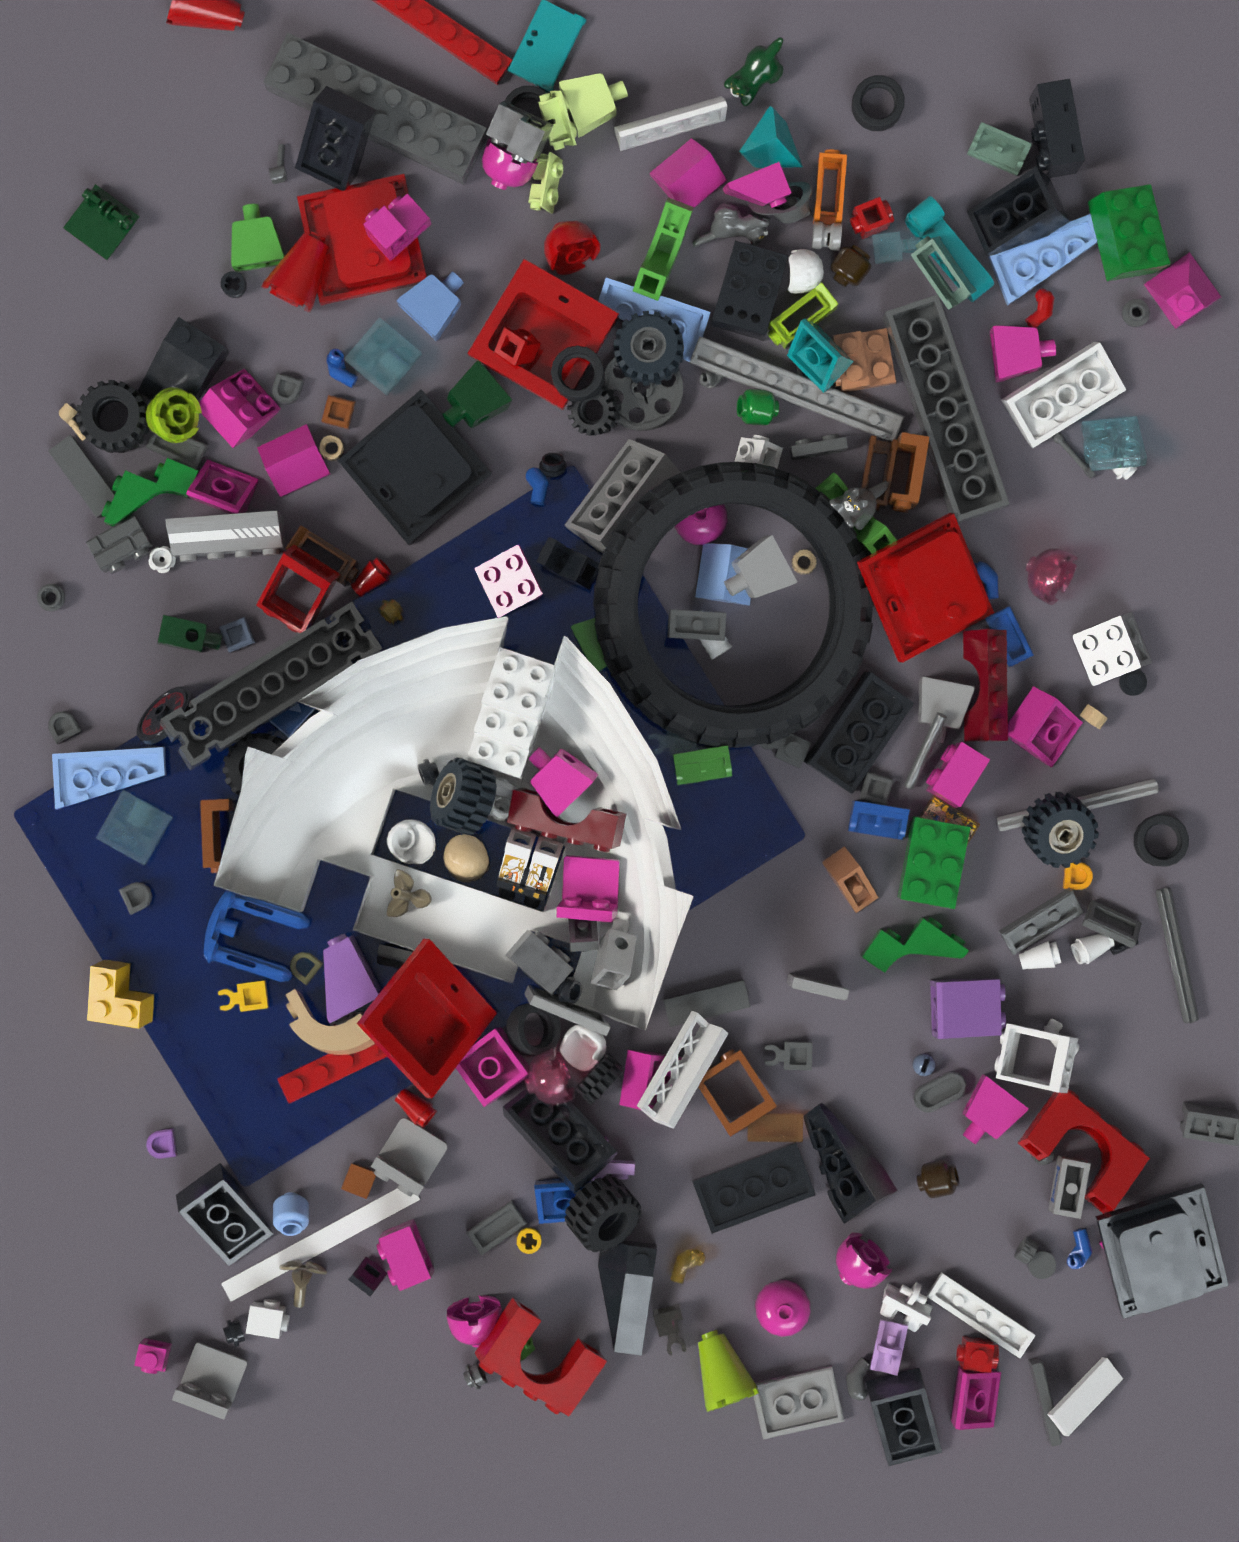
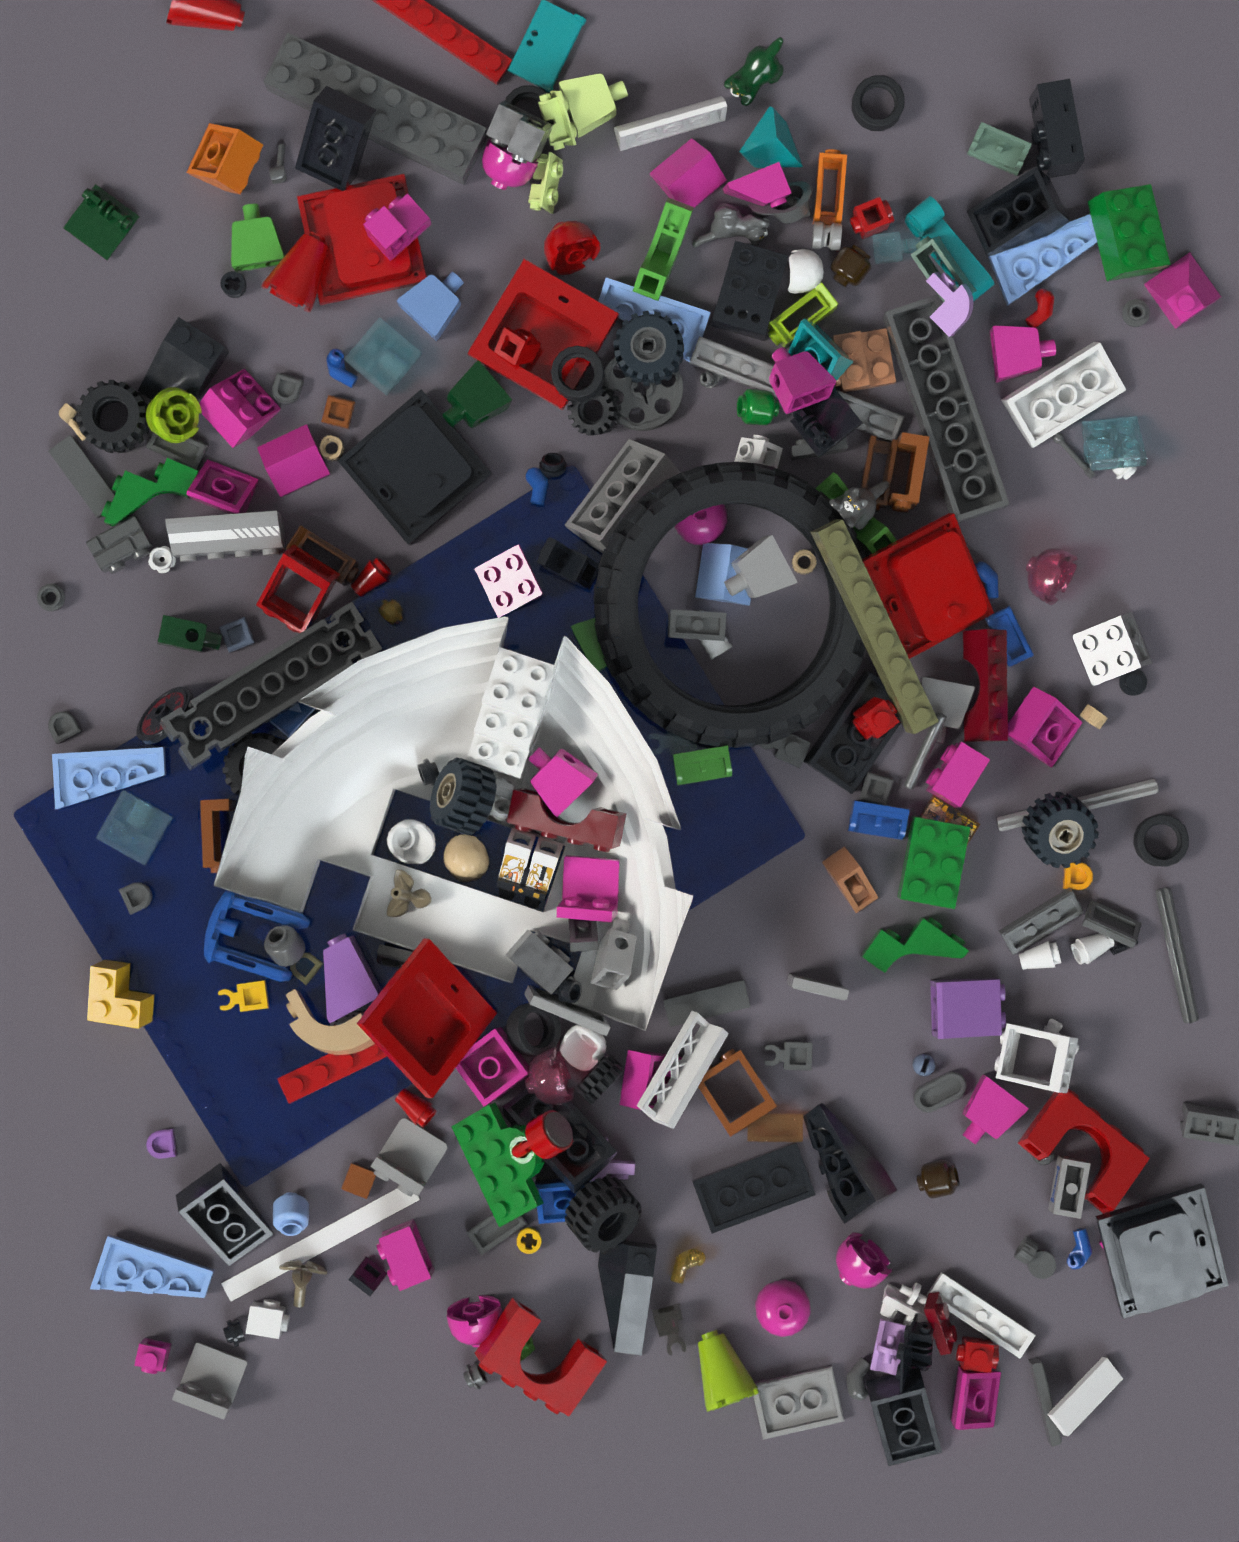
none -> light blue wing [90,1235,214,1298]
none -> orange slope [186,123,263,195]
none -> dark grey head [264,925,305,967]
none -> green plate [451,1102,573,1227]
none -> dark pink torso [769,347,836,414]
none -> black hinge [790,388,863,458]
none -> olive brick [811,519,939,734]
none -> red brick [853,697,899,739]
none -> black hinge [896,1313,934,1393]
none -> dark red plate [924,1292,957,1355]
none -> lavender brick [926,272,973,337]

